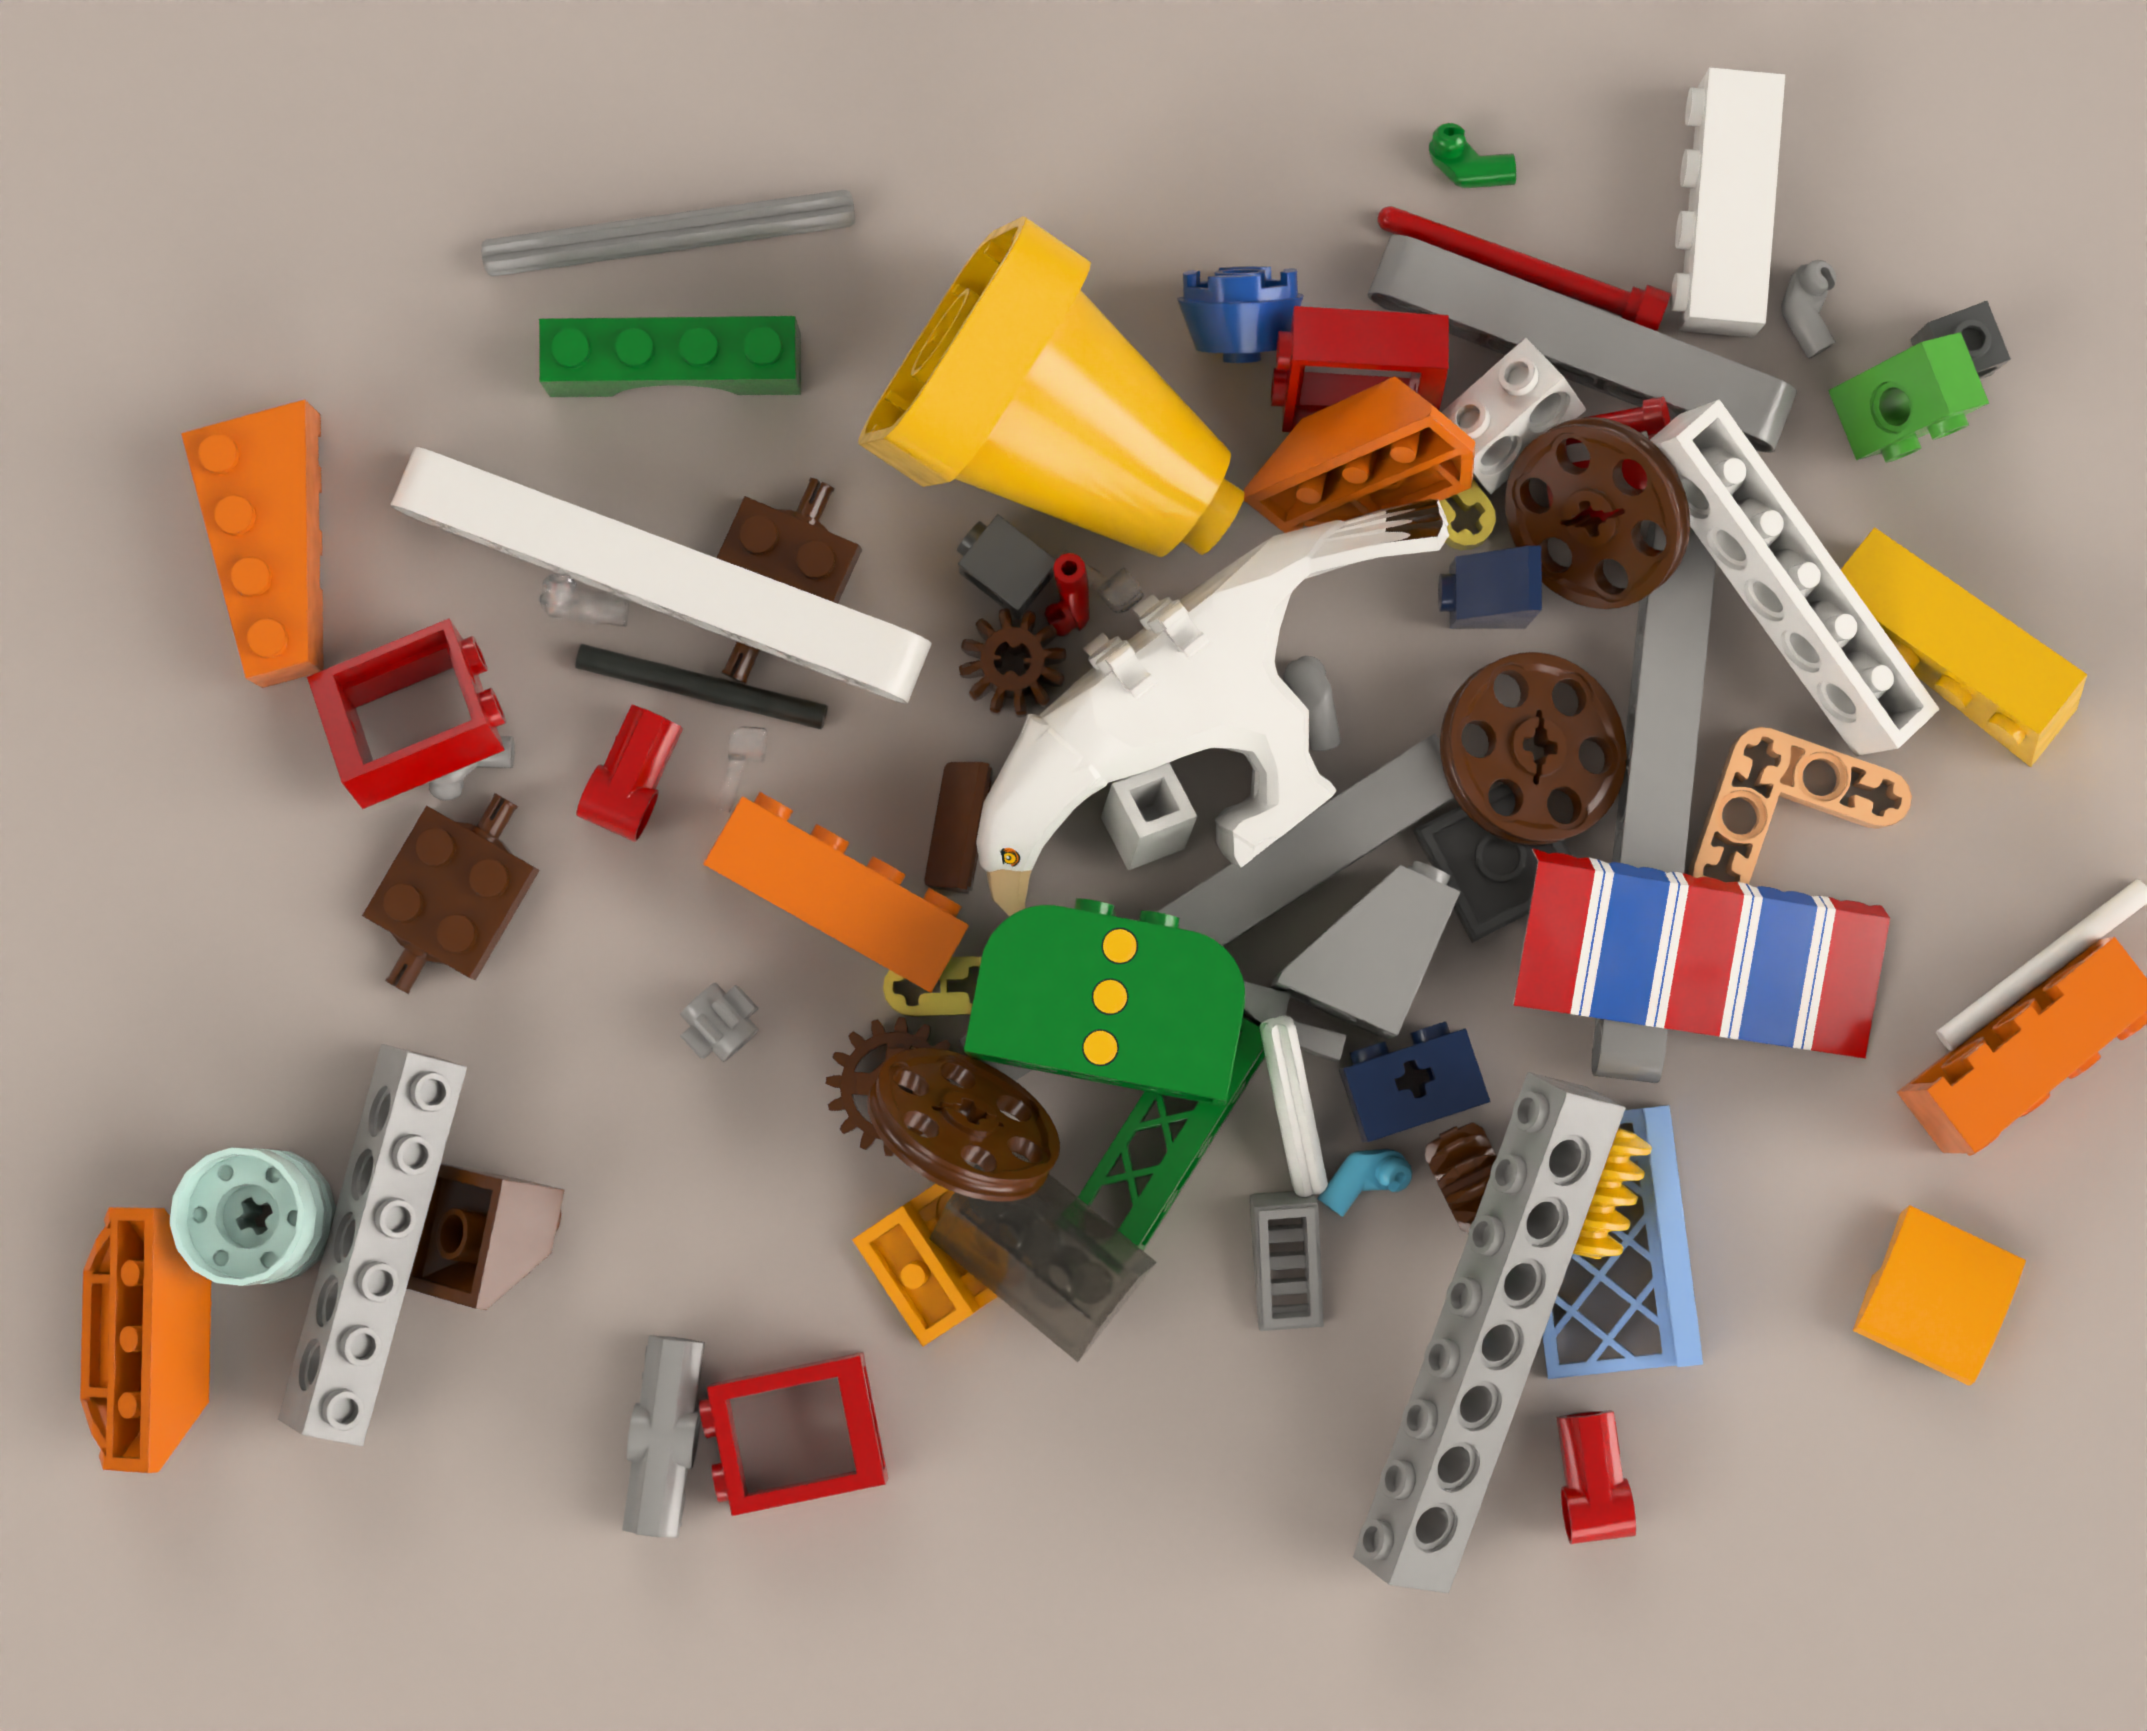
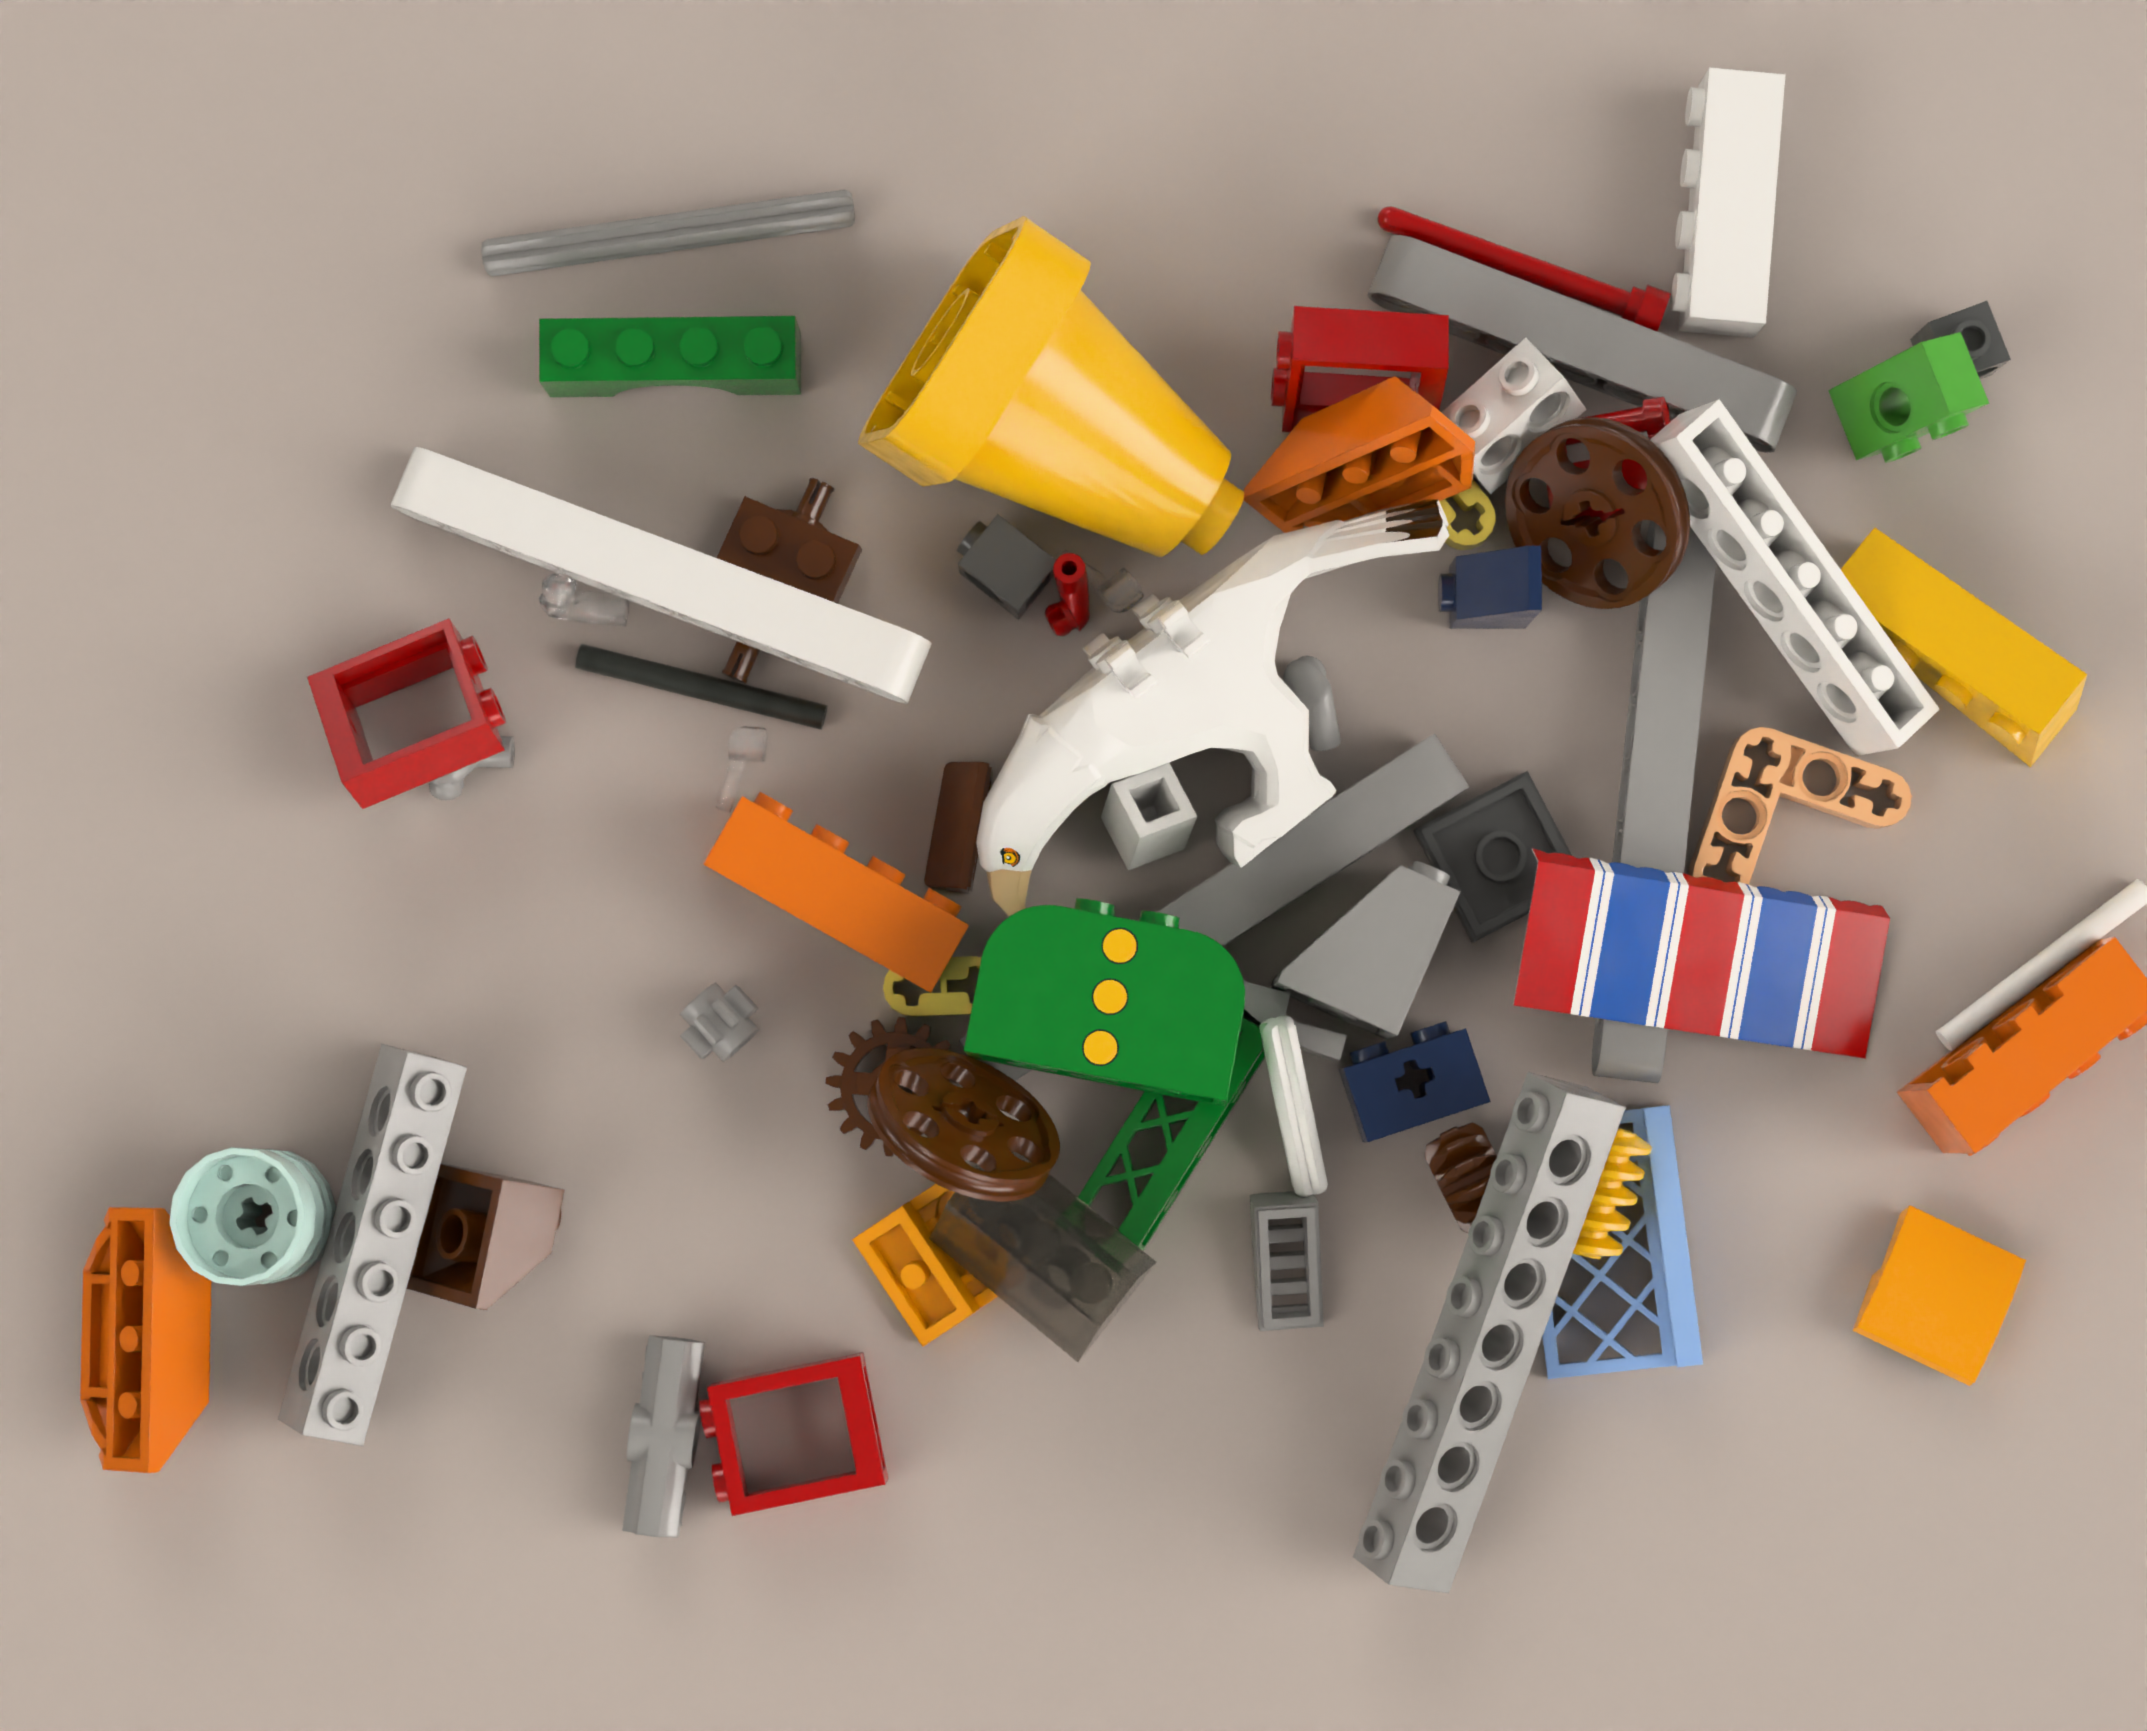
orange wedge [181,399,324,688] -> none
reddish brown plate [362,793,540,994] -> none
red piece [576,704,683,842] -> none
reddish brown gear [959,608,1067,717] -> none
blue cone [1177,266,1304,363] -> none
medium azure arm [1317,1149,1413,1217] -> none
green arm [1429,123,1516,188] -> none
reddish brown wedge [1440,652,1627,846] -> none
red piece [1556,1410,1636,1545] -> none
light grey arm [1781,260,1836,359] -> none

